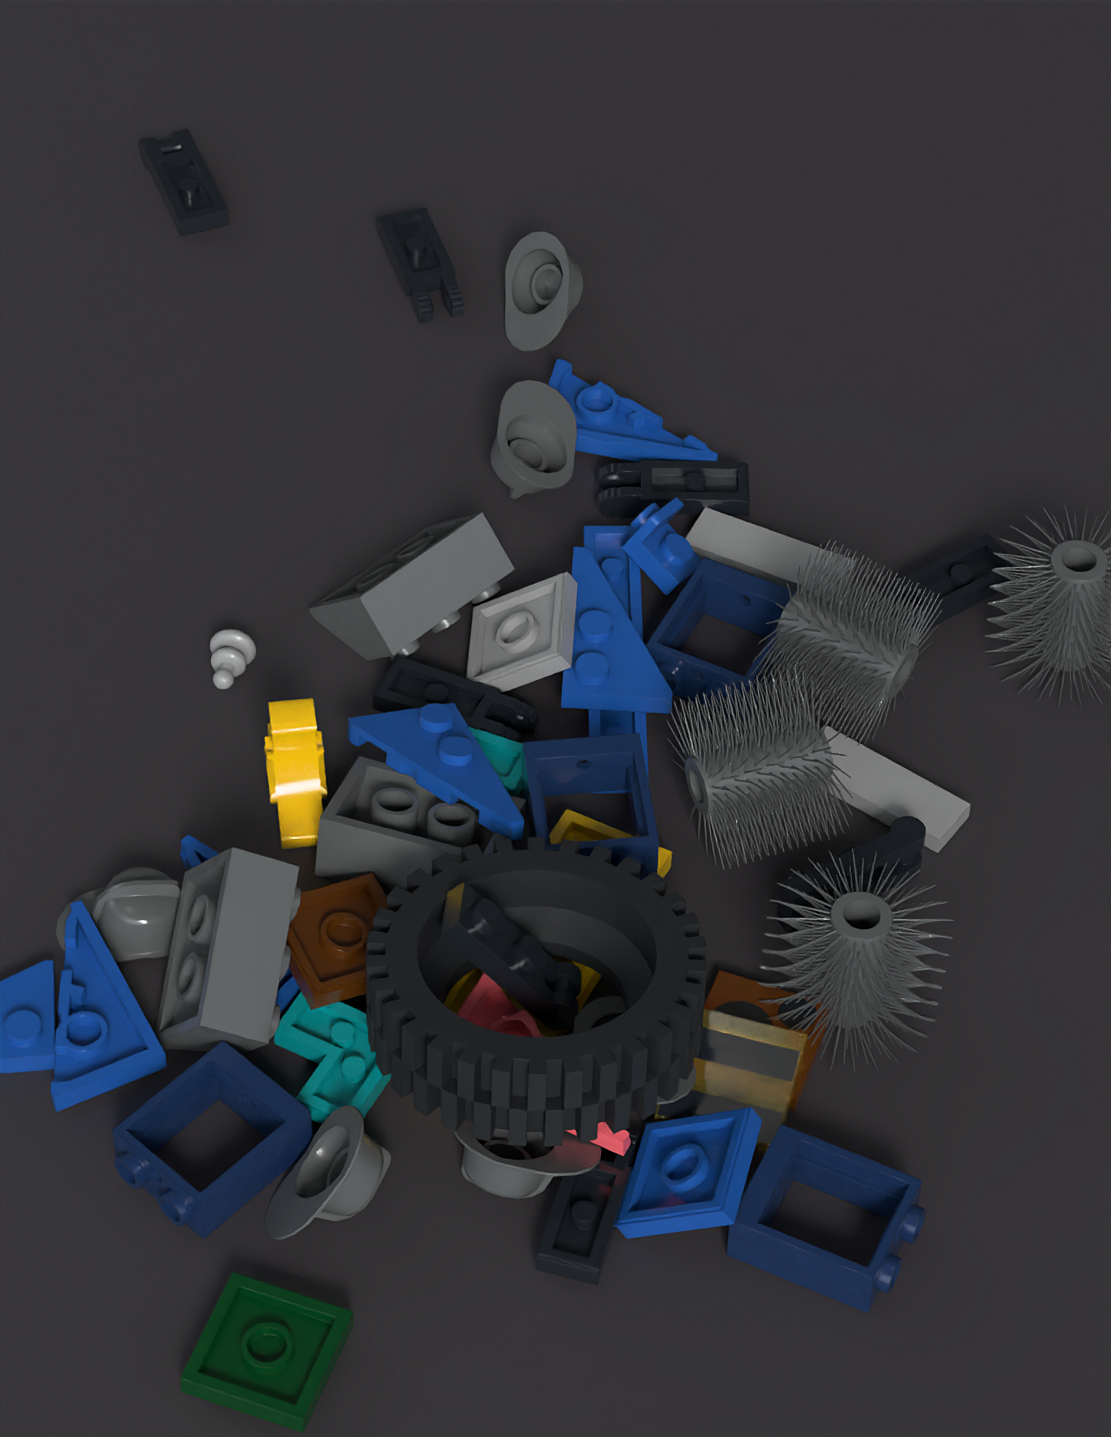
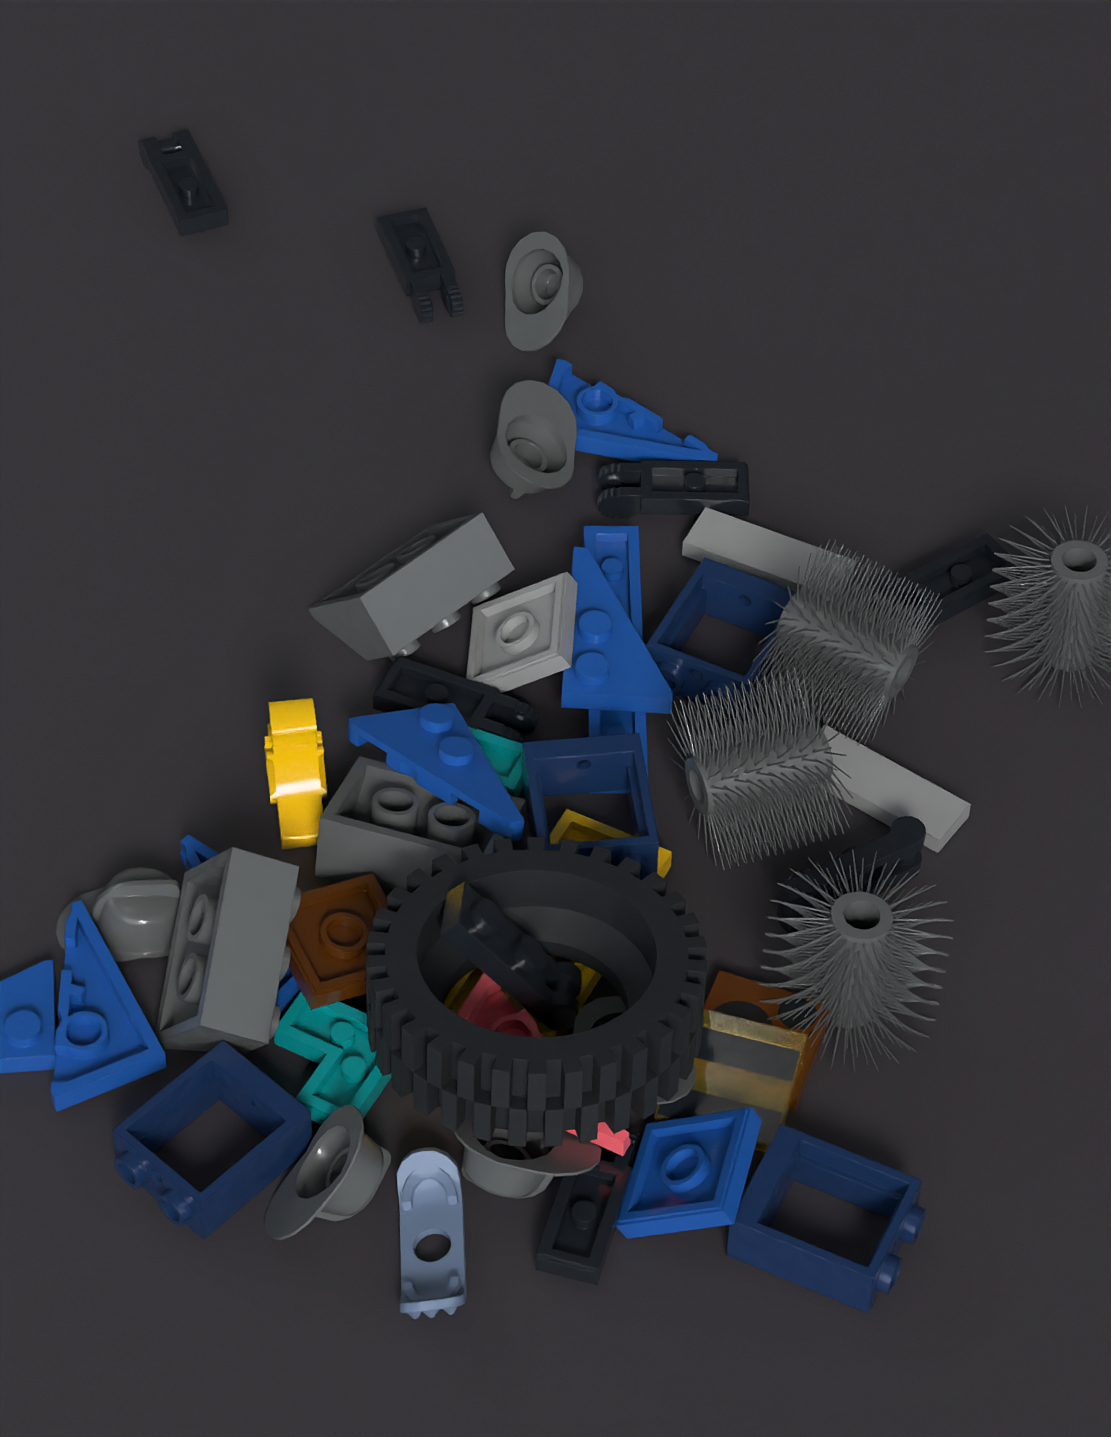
dark green plate [180,1272,354,1433] -> none
light grey hair [210,629,256,690] -> none
blue bracket [622,497,702,596] -> none
none -> sand blue piece [396,1147,467,1319]

